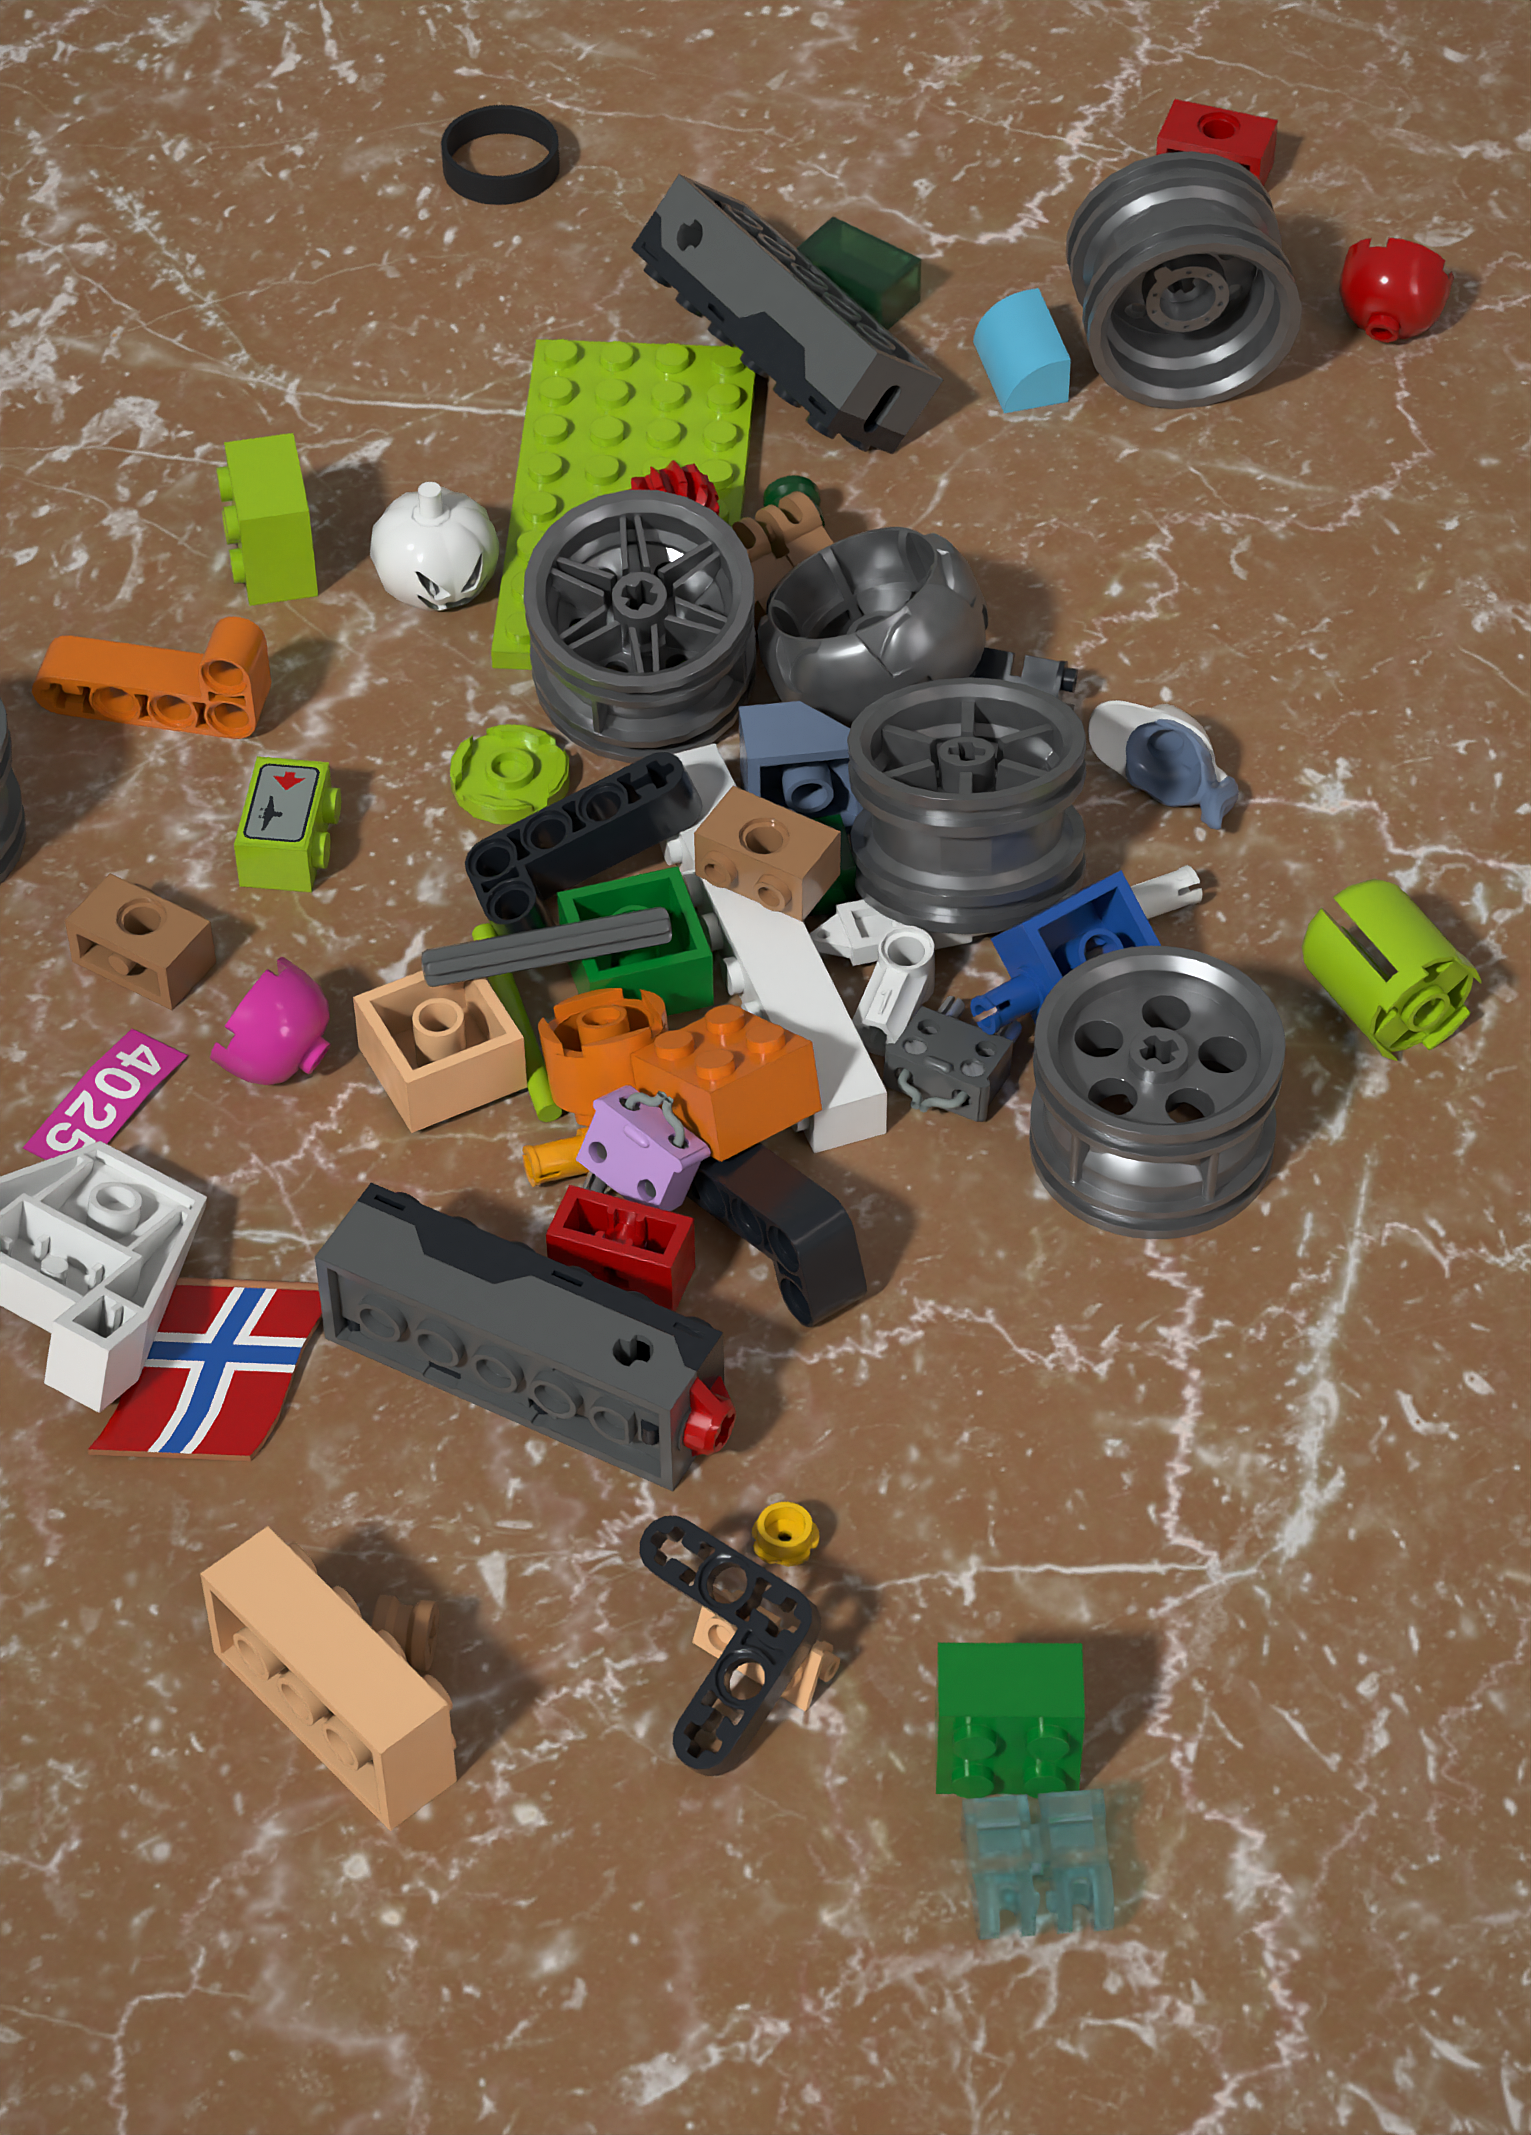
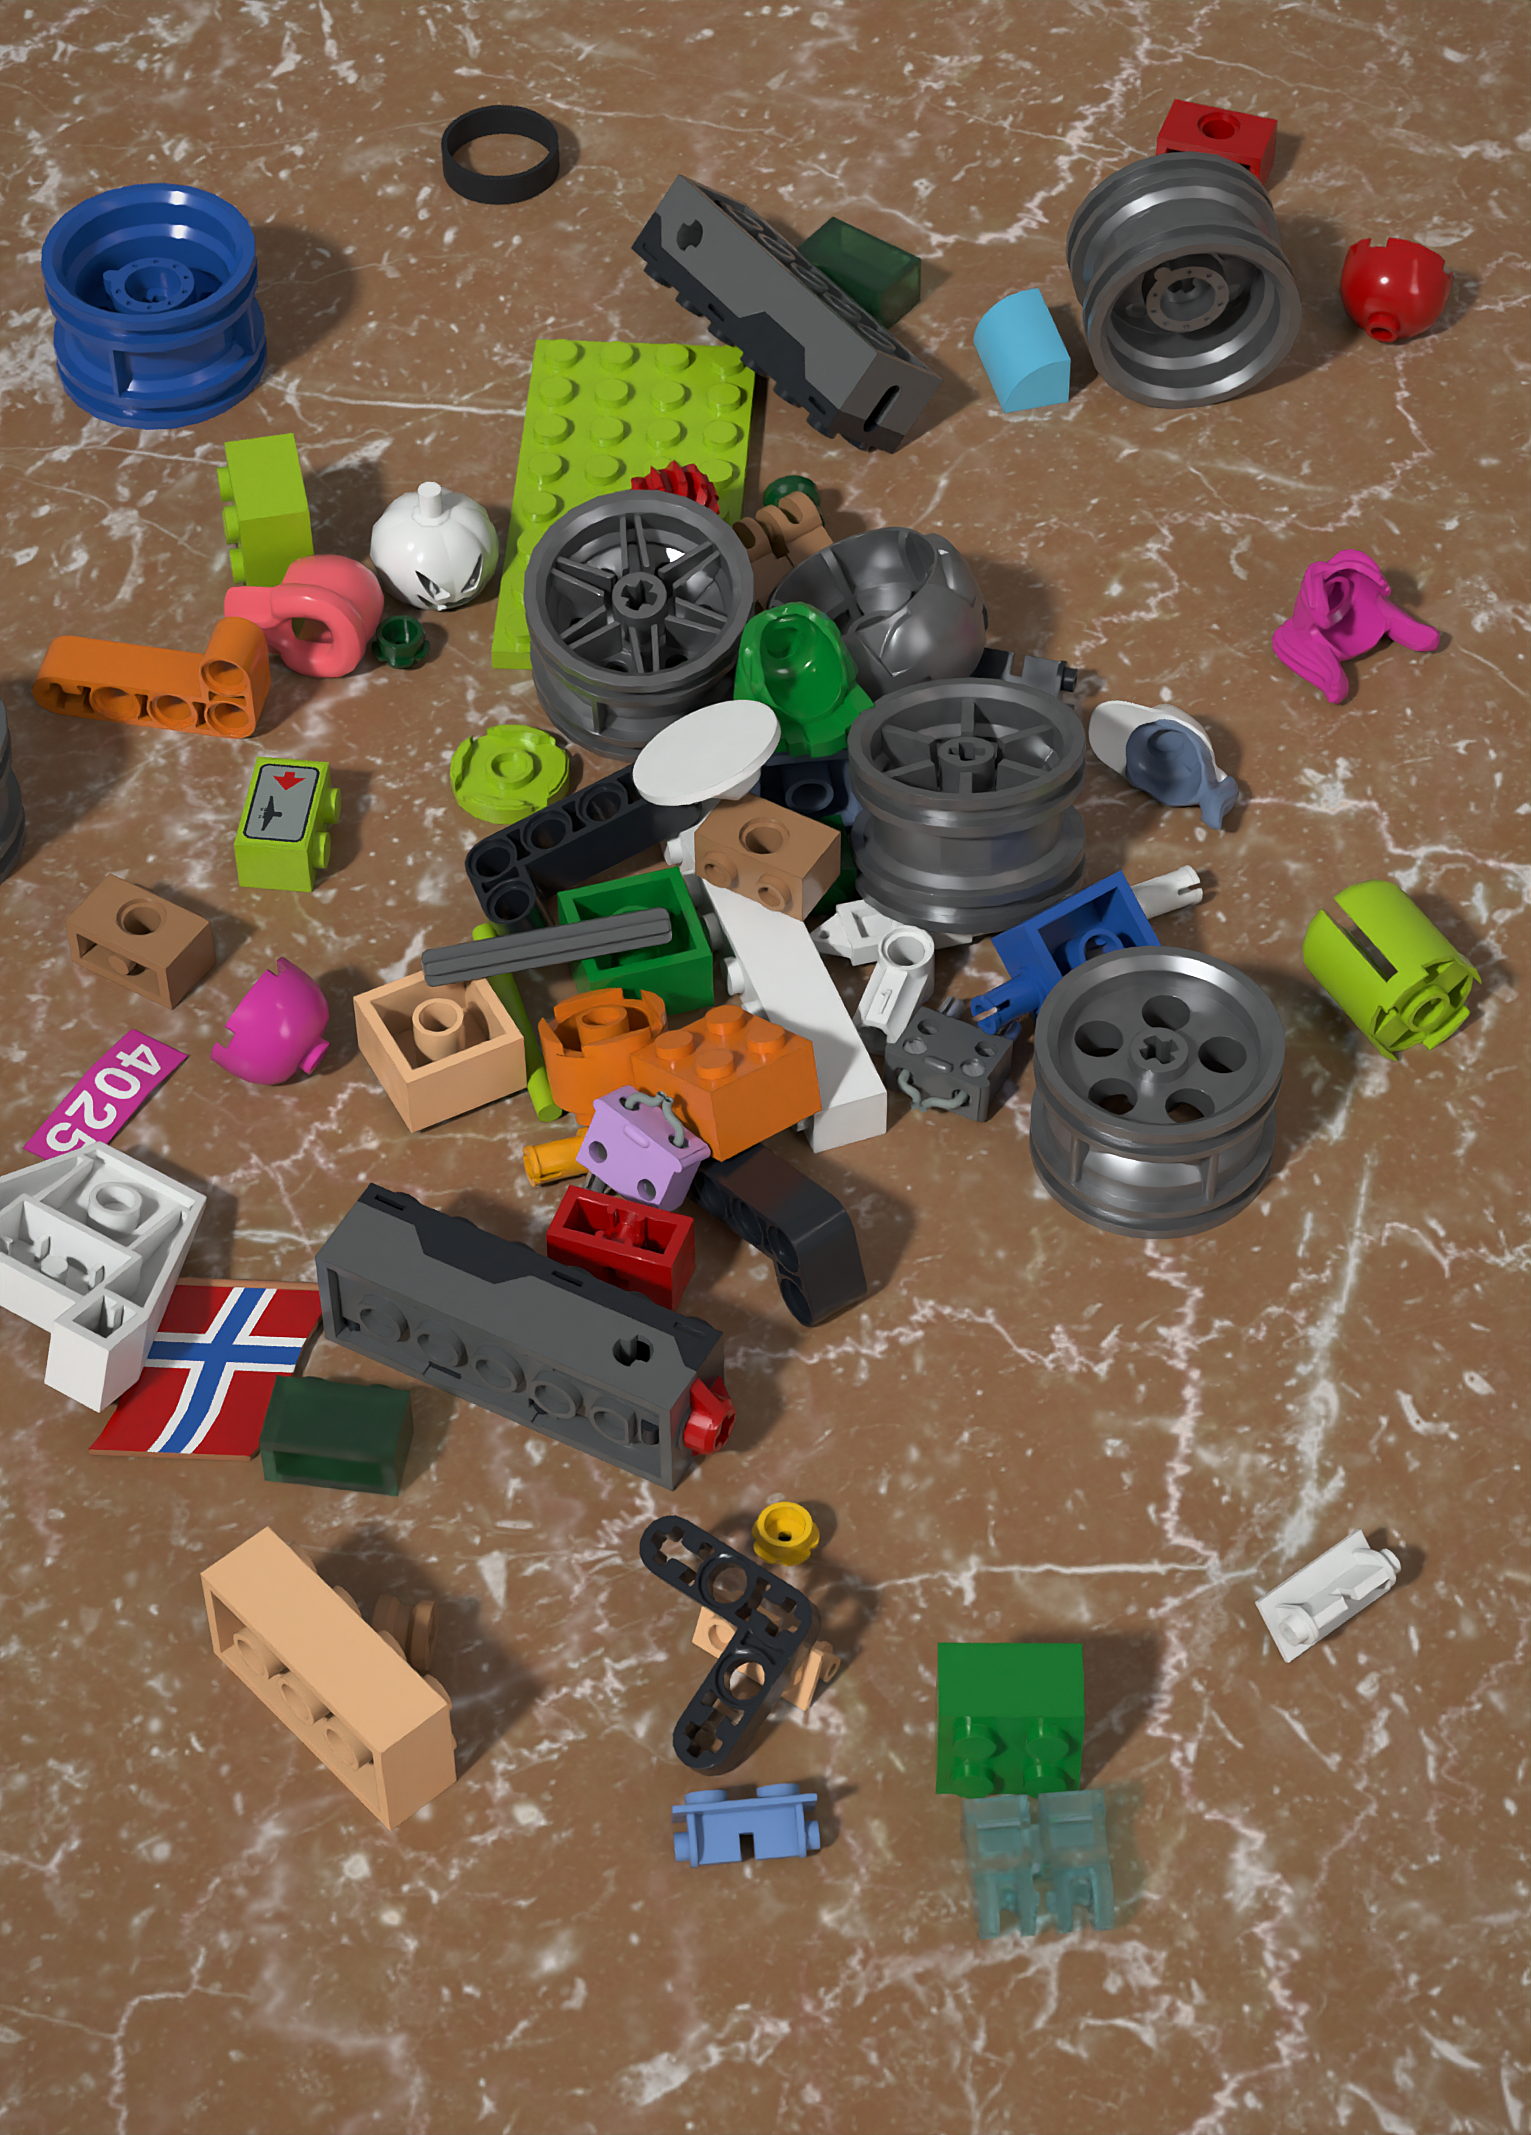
none -> blue wheel [41,183,267,430]
none -> coral piece [224,554,384,678]
none -> clear green brick [259,1375,414,1497]
none -> dark green plate [372,615,430,669]
none -> white piece [633,700,781,806]
none -> medium blue hinge [671,1783,820,1868]
none -> green hair [733,601,875,758]
none -> white hinge [1255,1529,1401,1663]
none -> dark pink hair [1272,549,1440,704]

